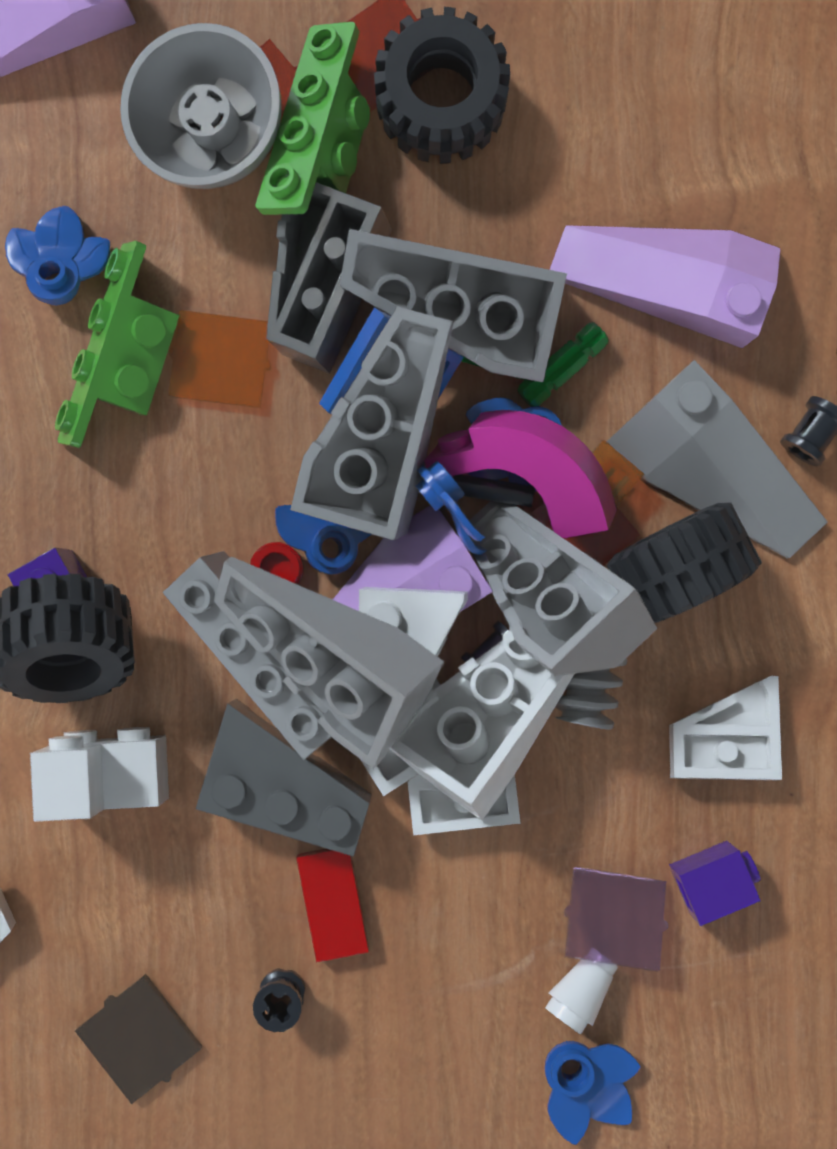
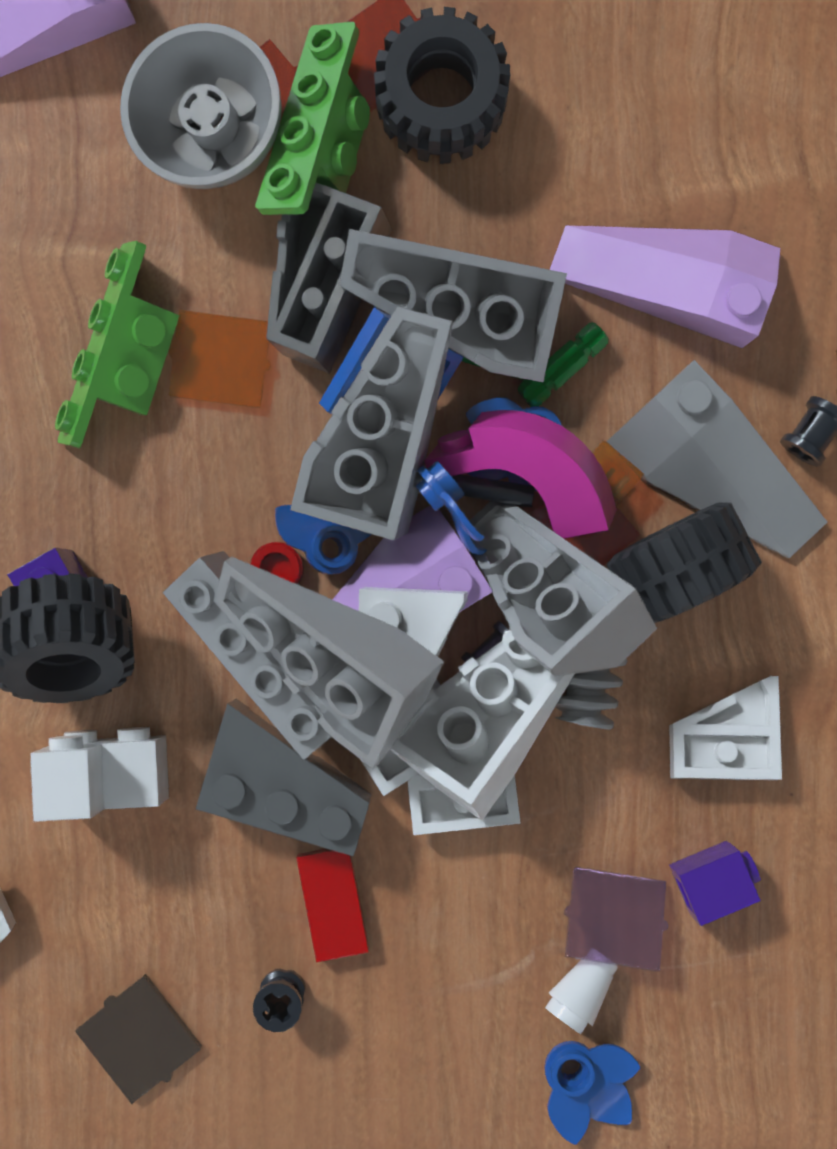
blue plate [5,206,111,305] -> none

